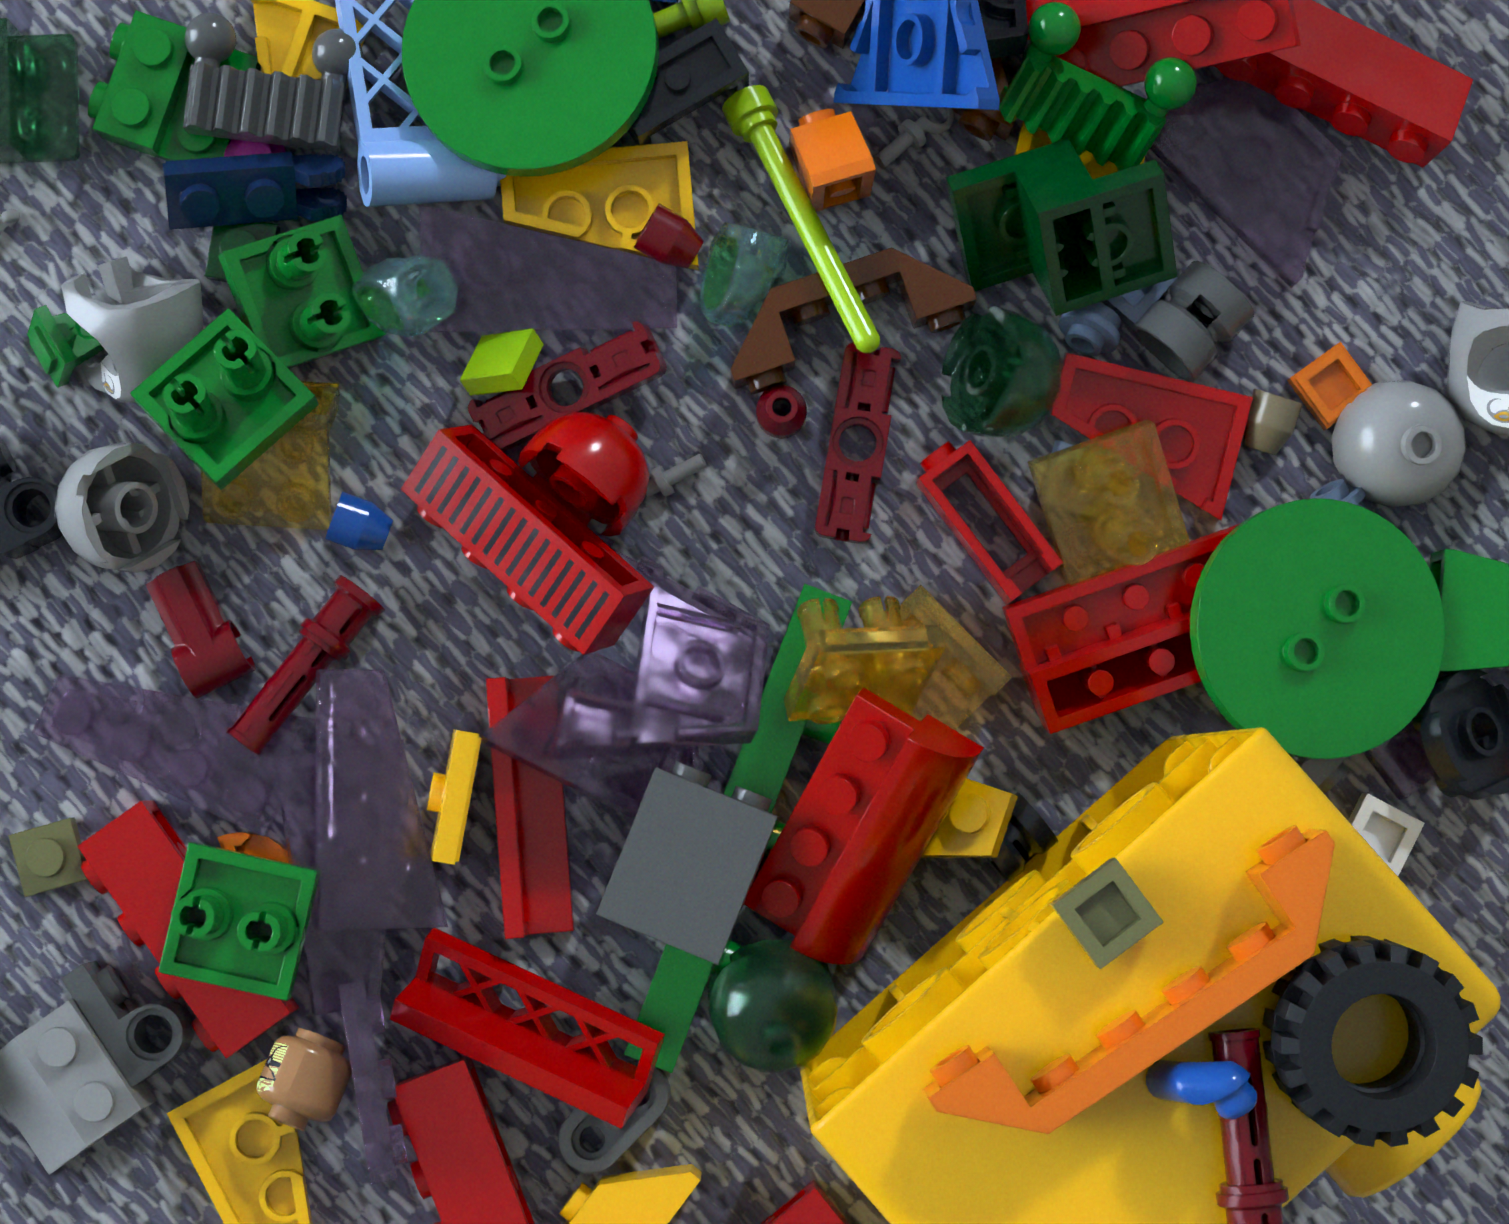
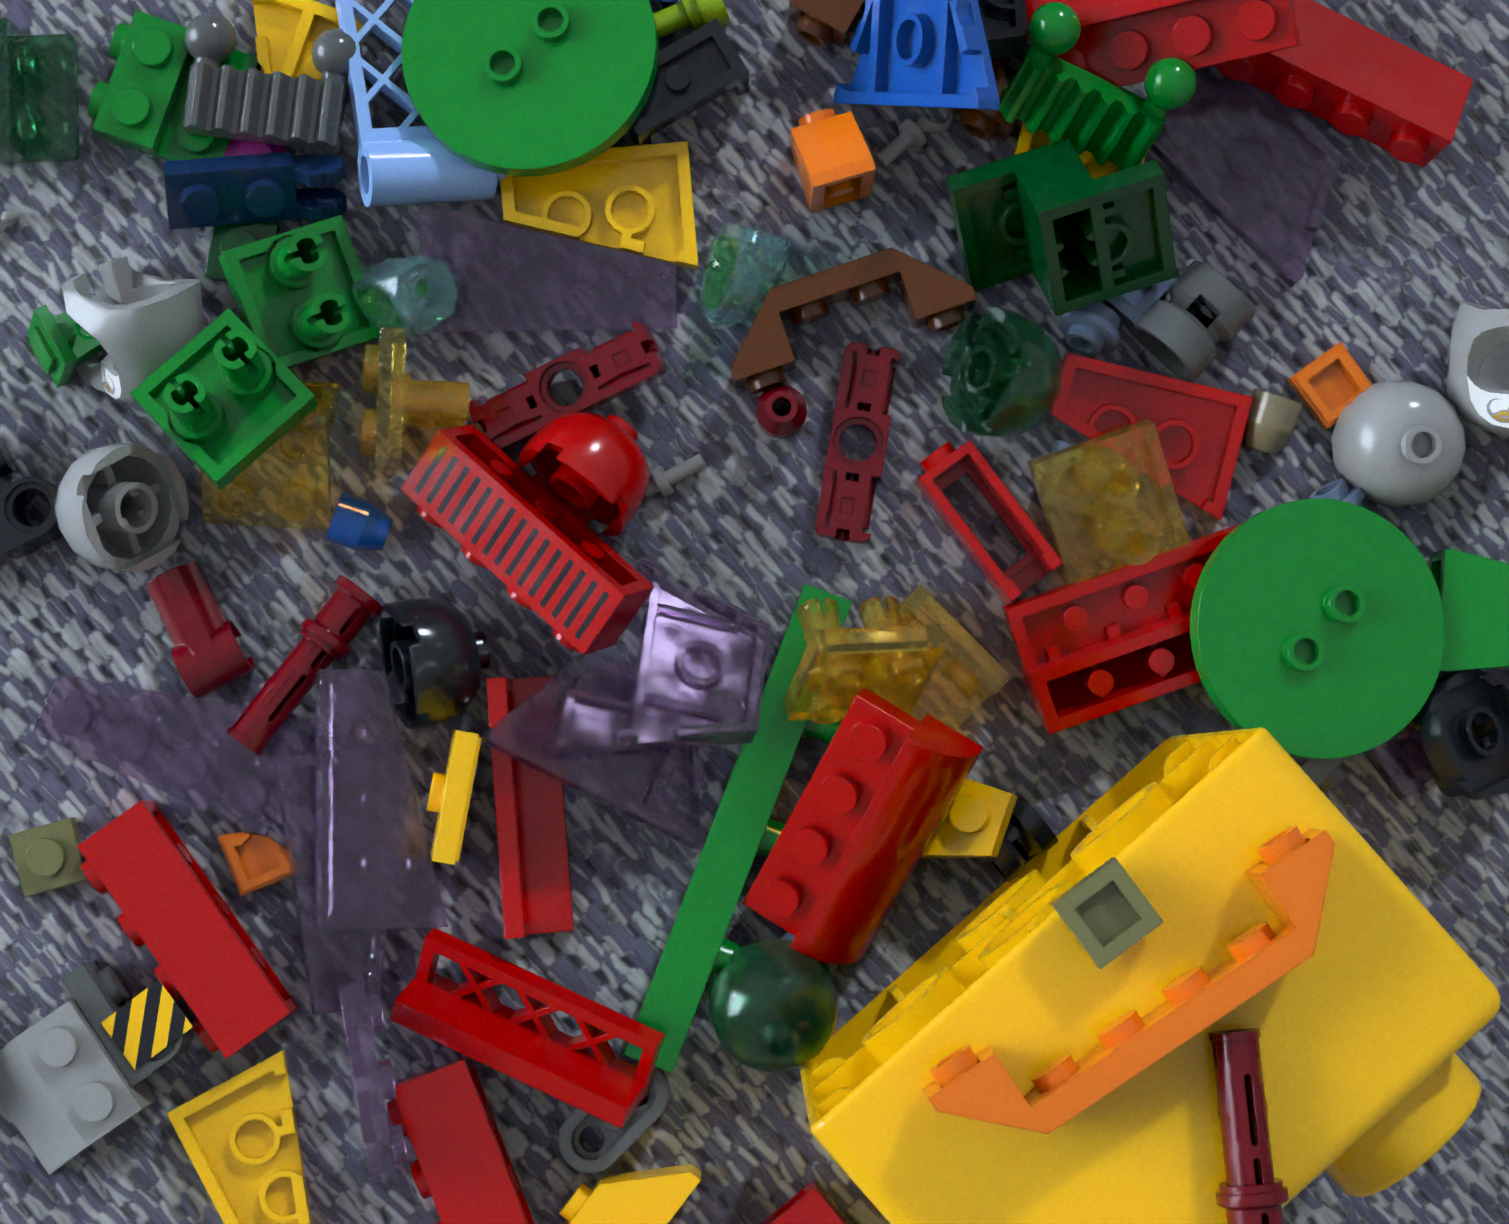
green plate [158,842,321,1001] -> none
medium nougat head [256,1028,353,1131] -> none
lime tile [460,328,544,396] -> none
dark grey panel [596,761,781,965] -> none
dark red hose [633,203,704,268] -> none
lime piece [722,85,880,353] -> none
blue arm [1146,1060,1258,1120] -> none
black tyre [1262,936,1483,1147] -> none
white plate [1348,793,1425,876] -> none
none -> sticker [101,980,193,1070]
none -> clear yellow plate [359,327,470,472]
none -> black cylinder [379,598,490,729]

